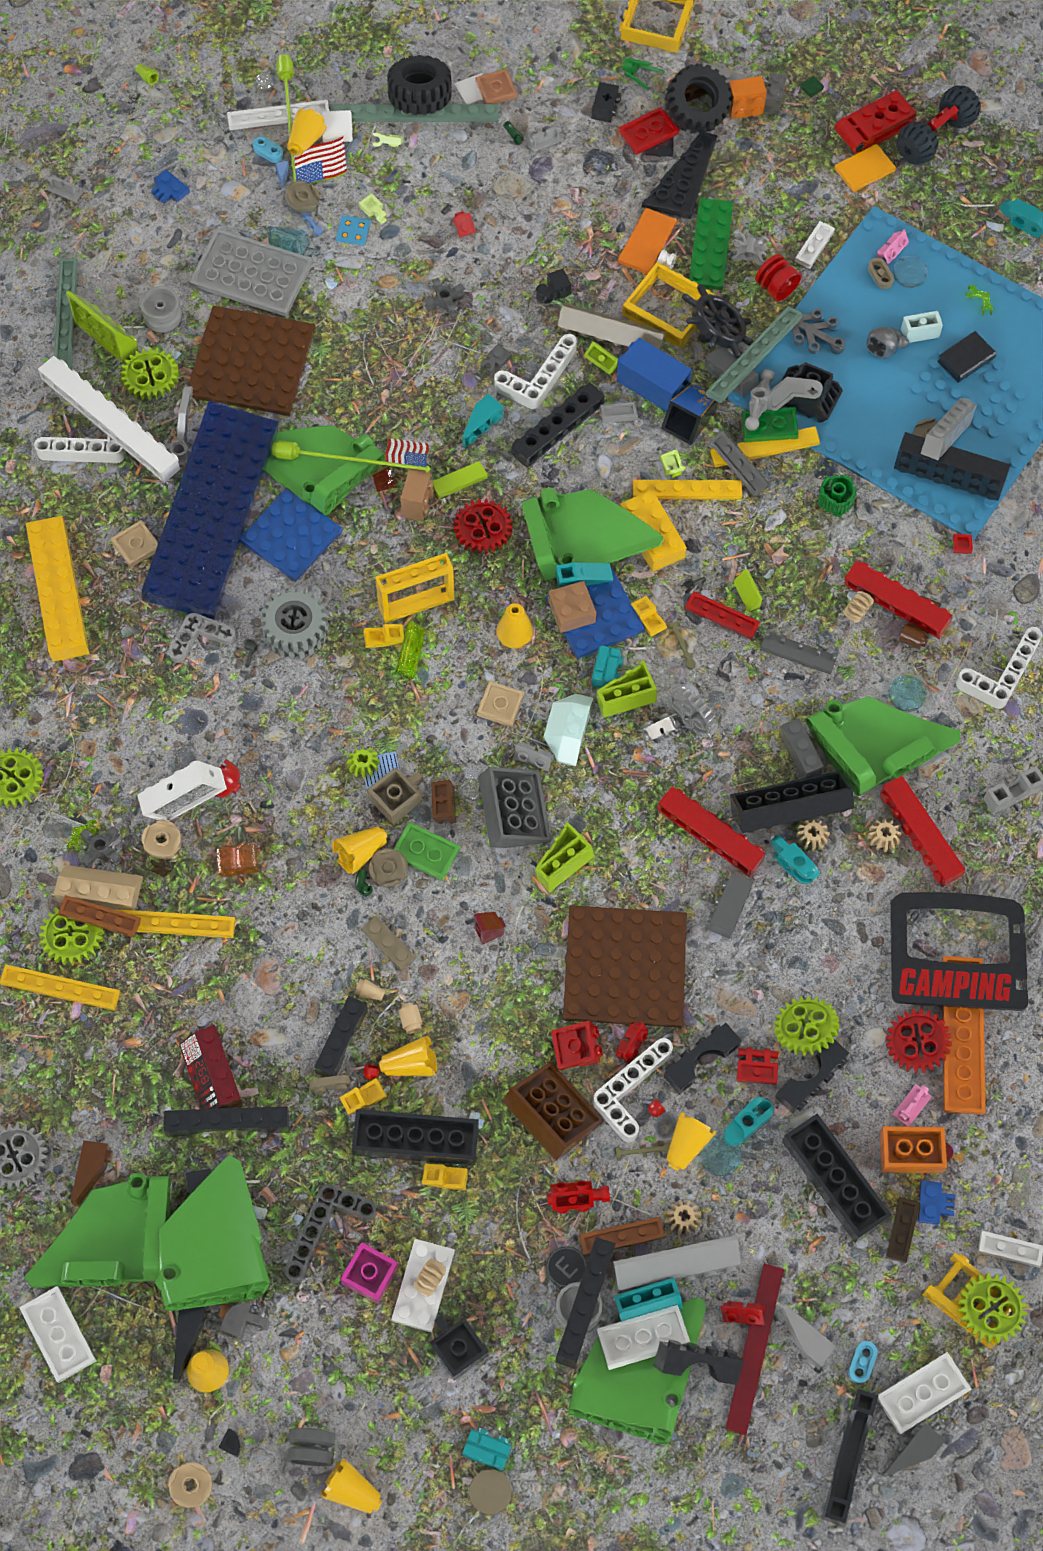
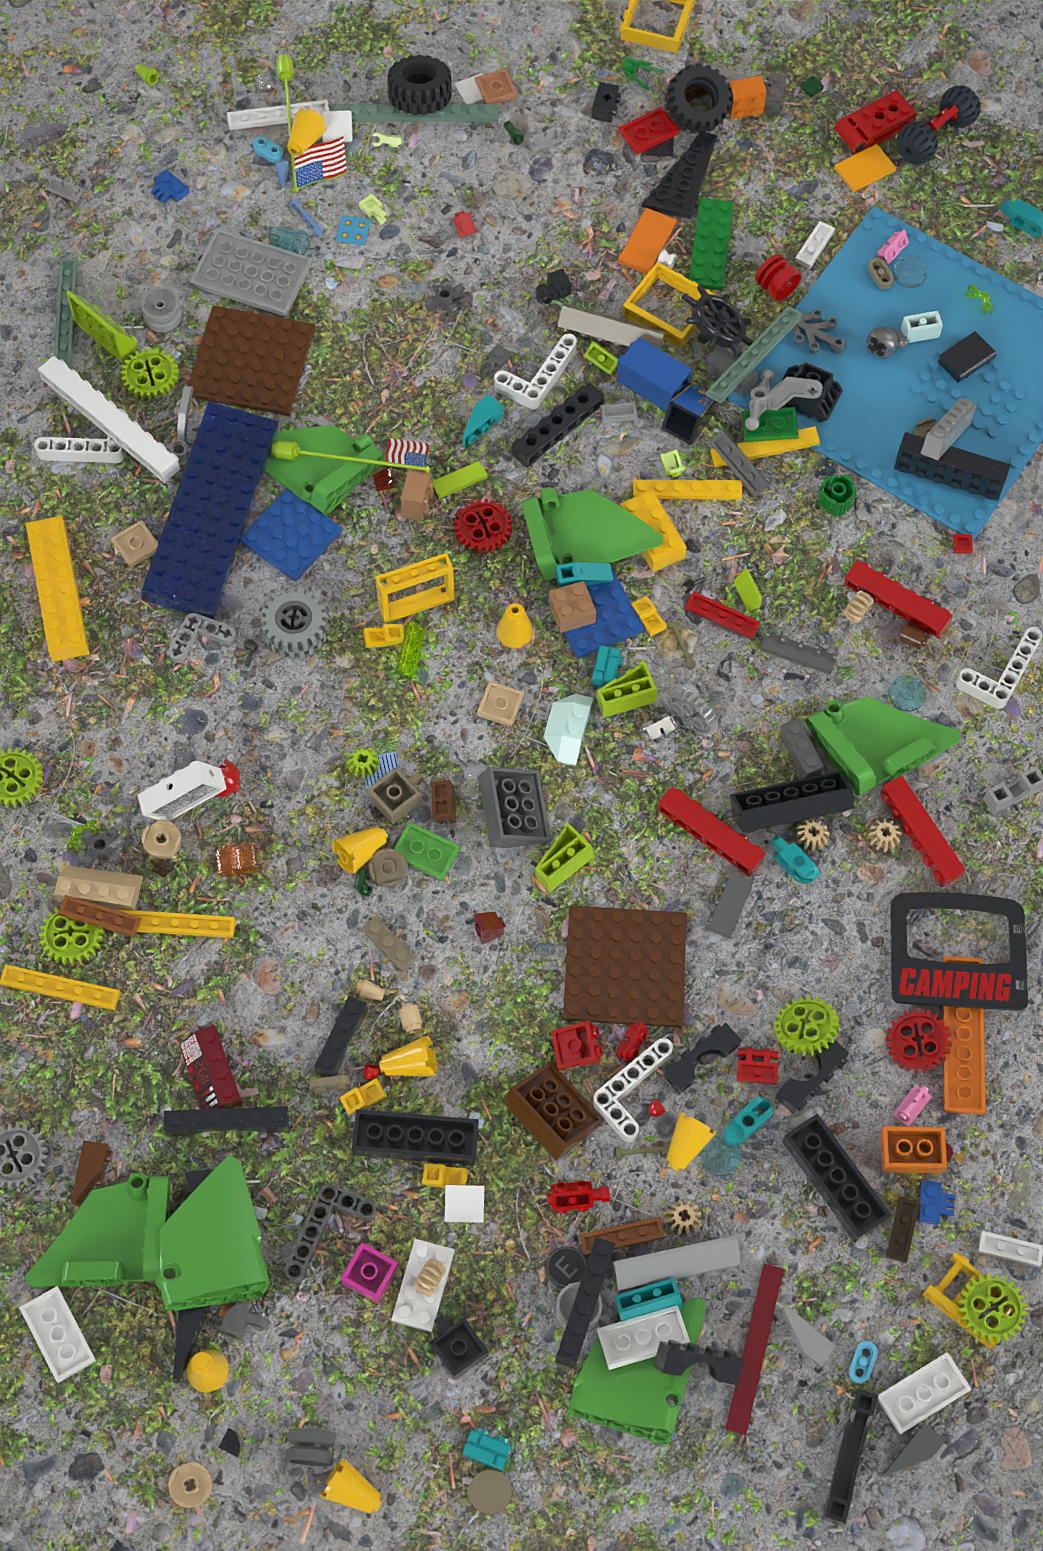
dark tan tile [285,181,320,213] -> none
light grey hinge [513,742,555,771] -> none
red hinge [721,1301,766,1325] -> none
none -> white sticker [445,1185,484,1223]

